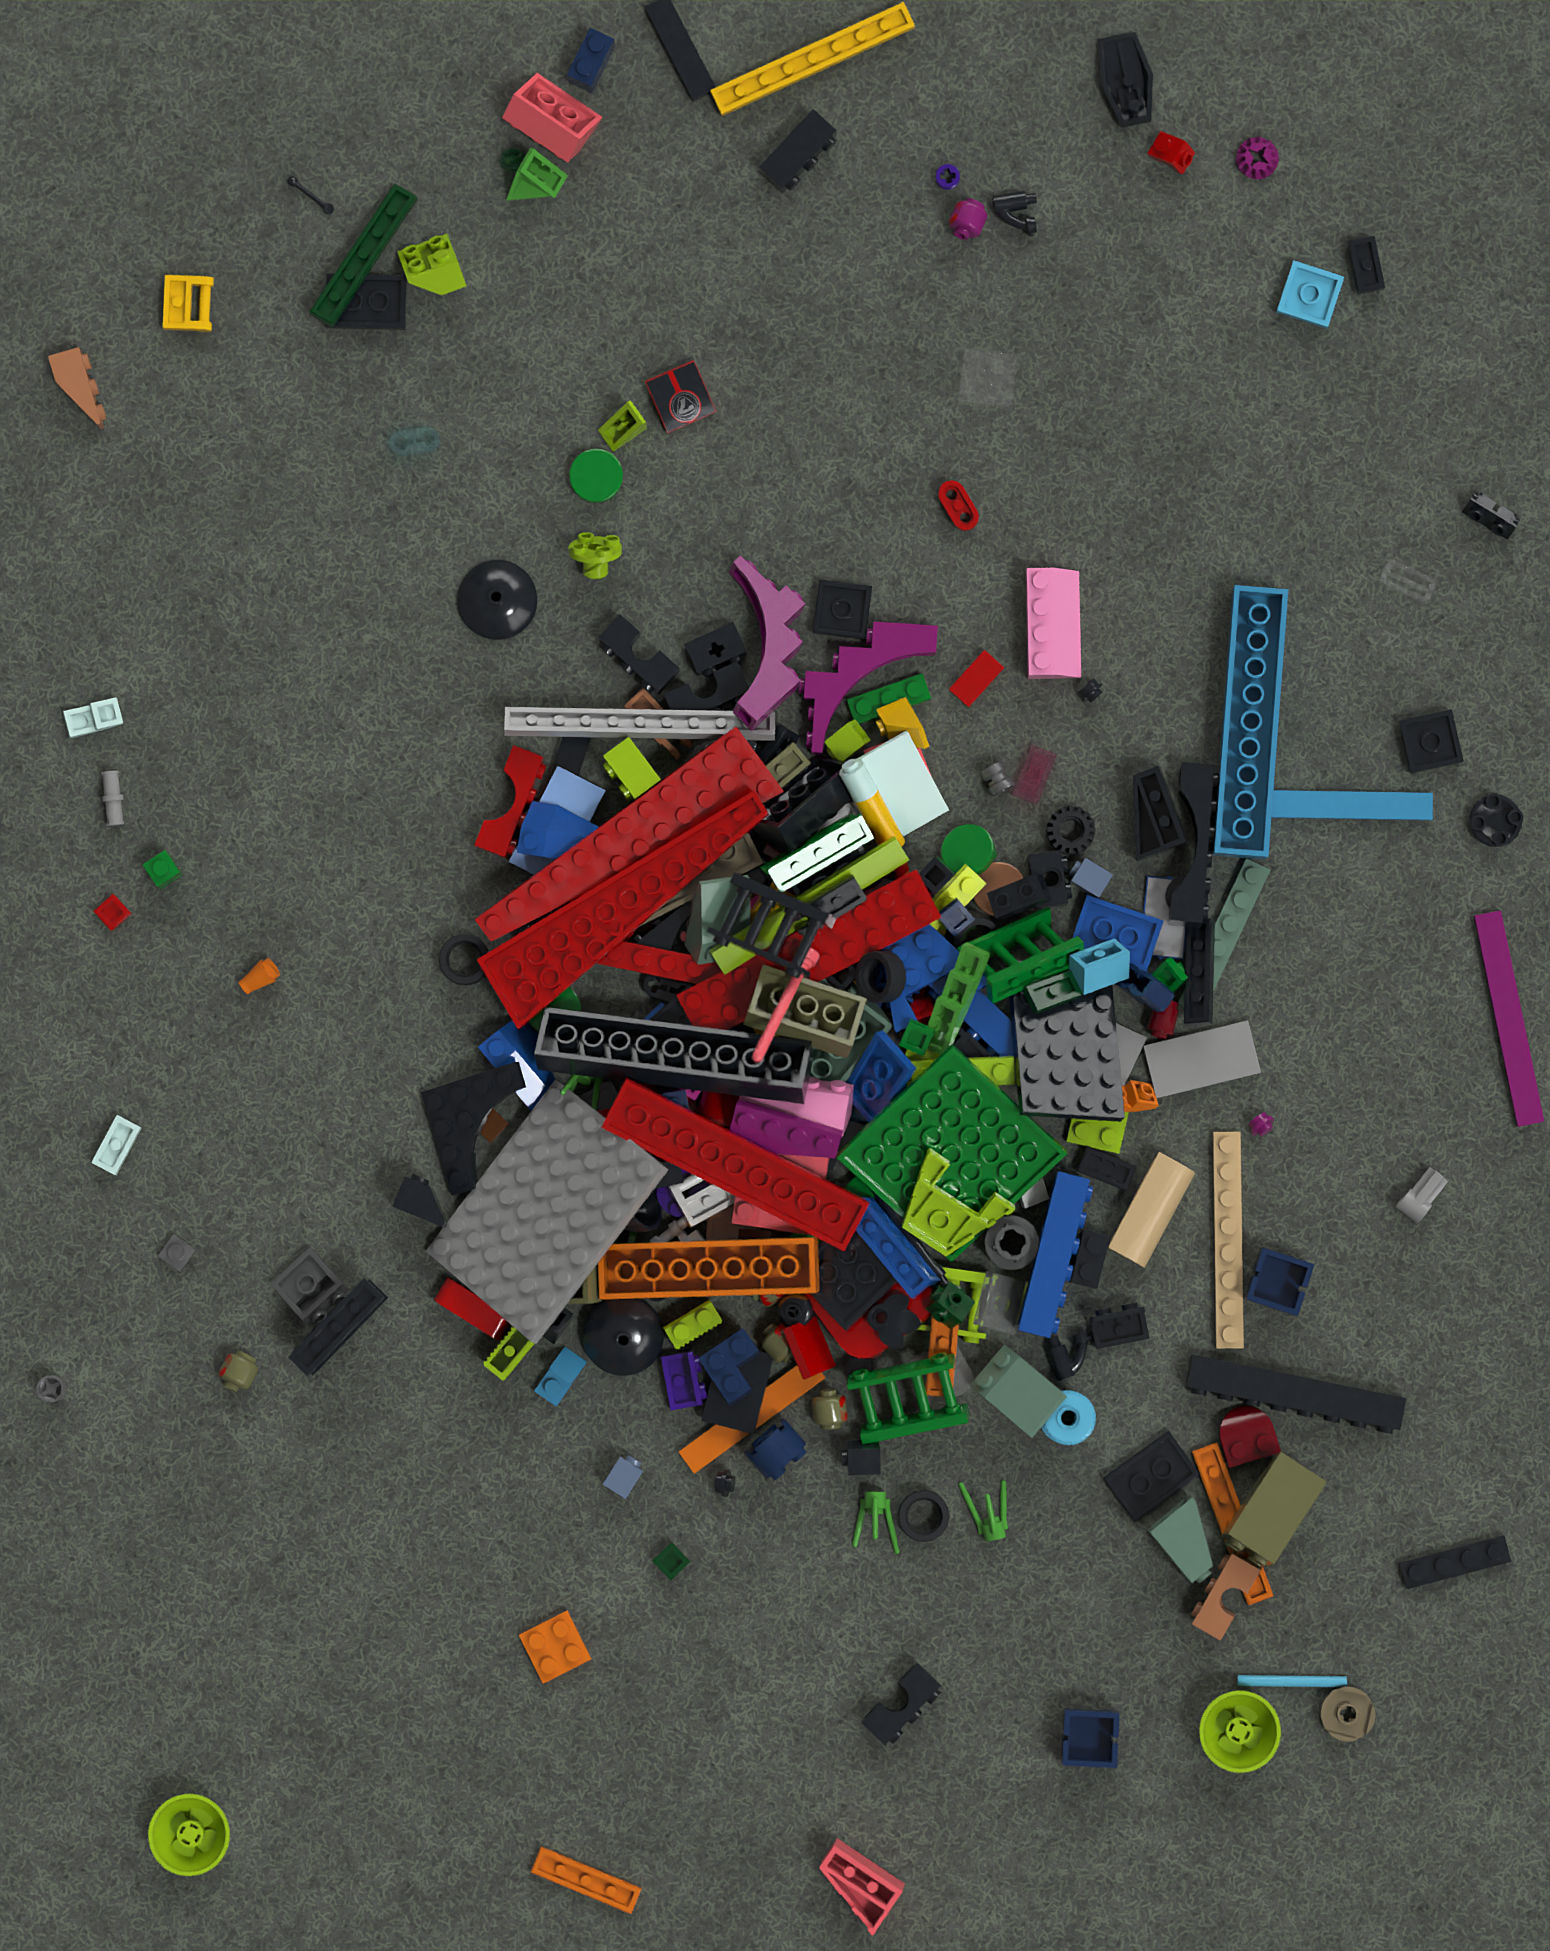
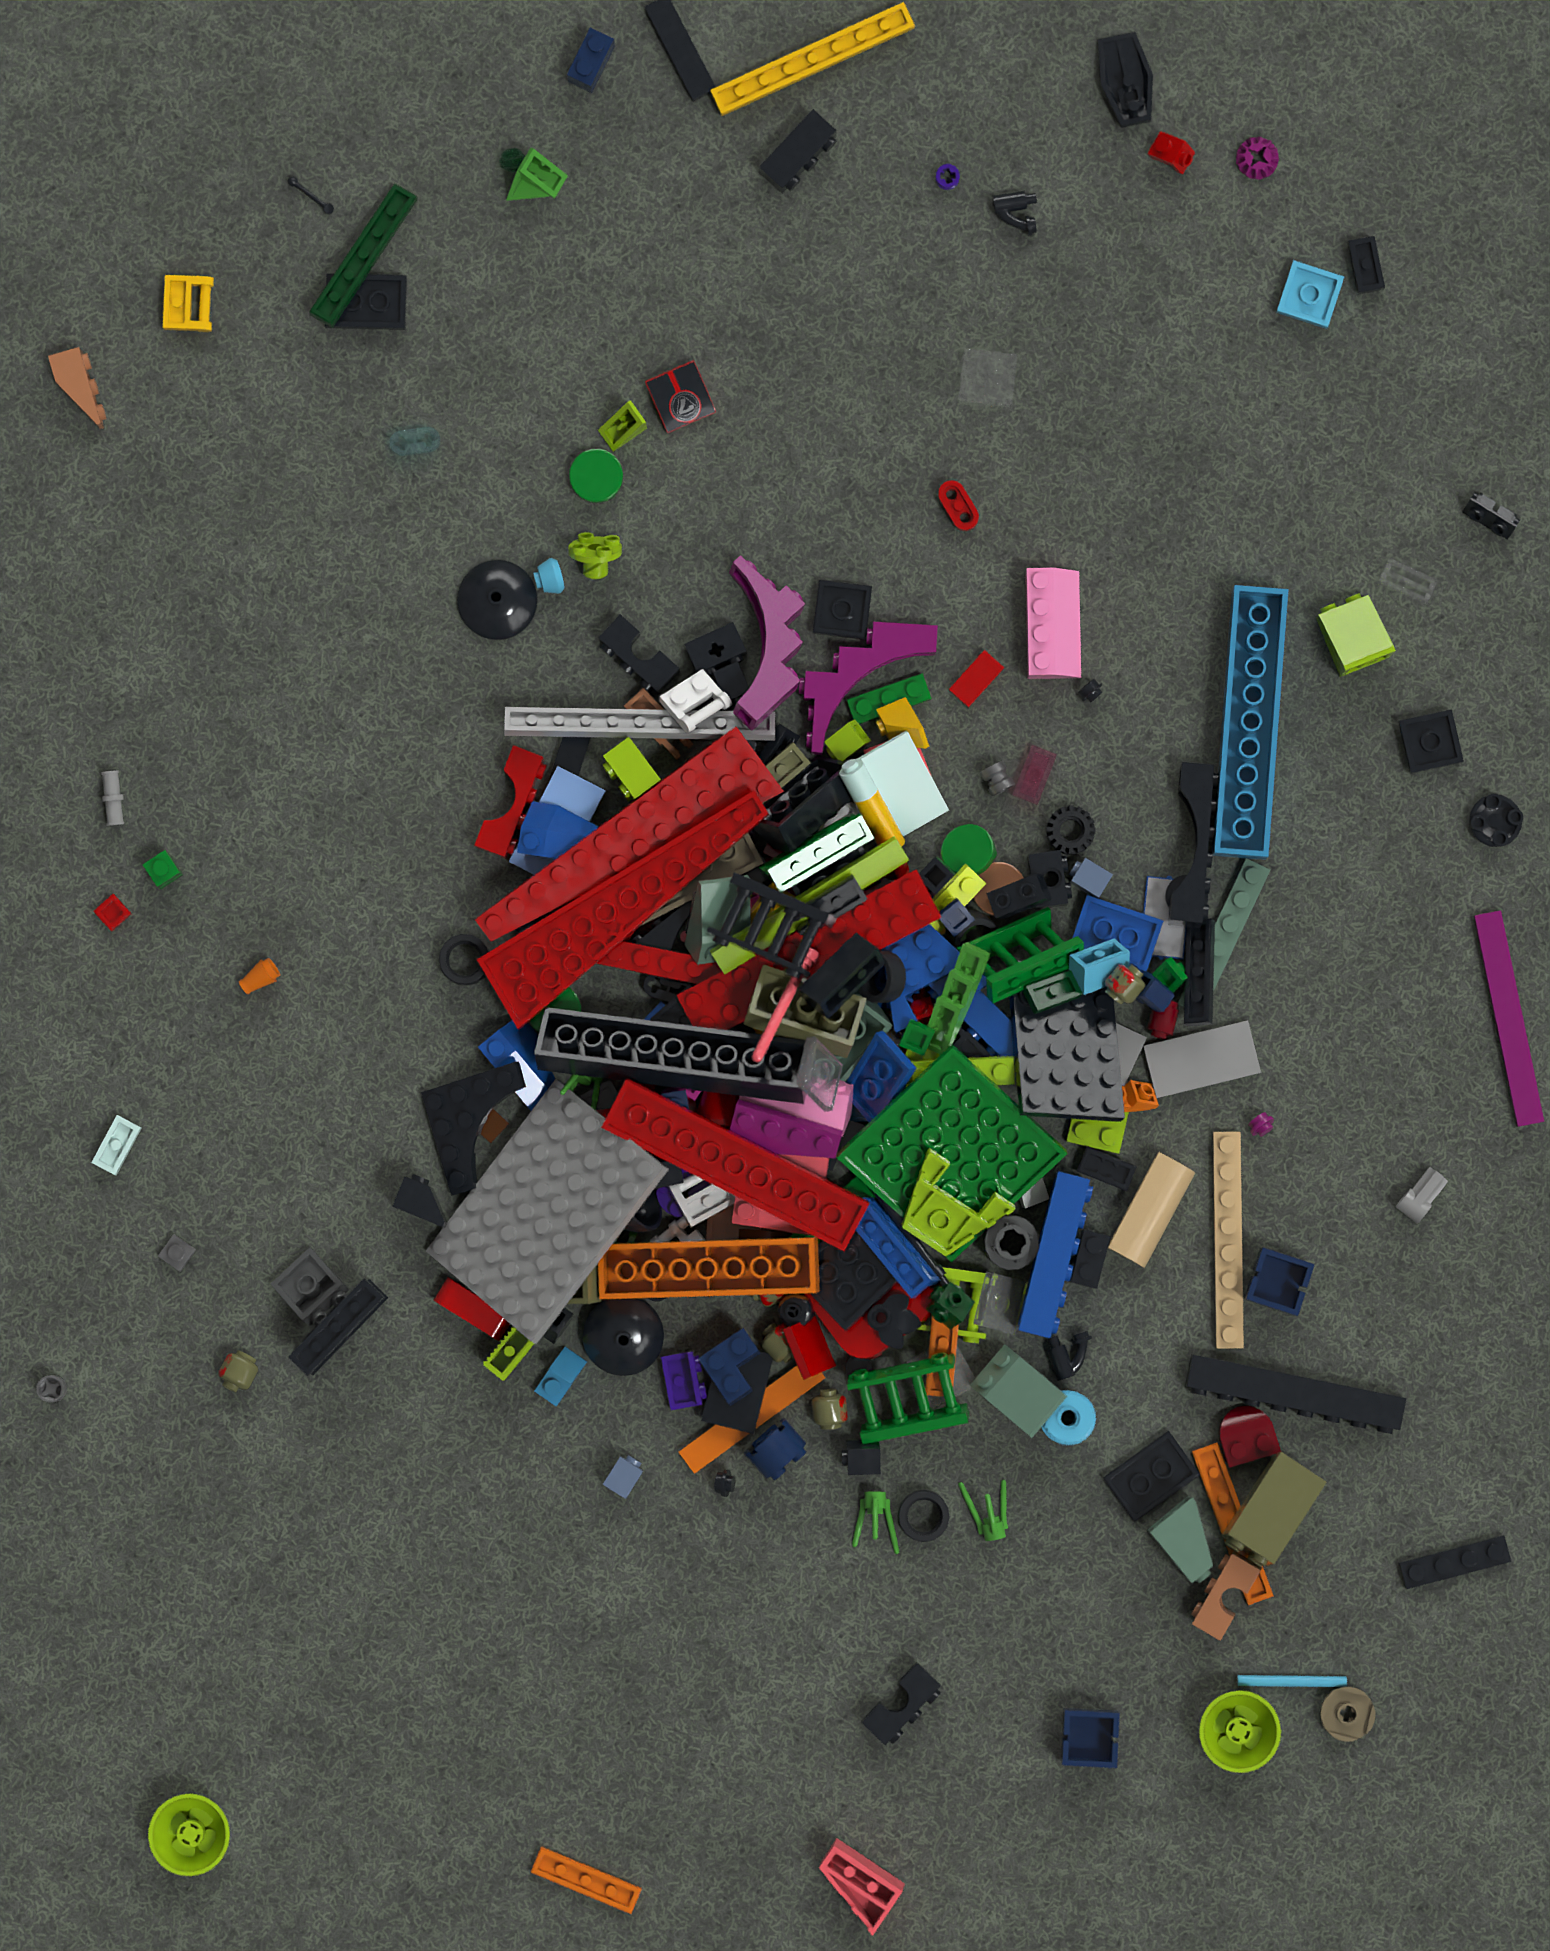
light aqua slope [62,697,123,739] -> none
lime slope [397,234,466,295] -> none
coral slope [502,73,603,163] -> none
orange plate [519,1610,592,1684] -> none
dark green plate [652,1542,691,1581] -> none
lime brick [663,1300,723,1350] -> none
magenta head [948,198,988,240] -> none
black bracket [1090,1302,1150,1349] -> none
black wedge [1133,766,1189,862] -> none
dark azure tile [1271,790,1433,821] -> none
none -> medium azure cone [533,558,565,594]
none -> white plate [659,669,732,733]
none -> clear tile [796,1036,843,1112]
none -> black brick [799,933,885,1019]
none -> olive head [1105,964,1145,1005]
none -> lime slope [1316,593,1396,677]

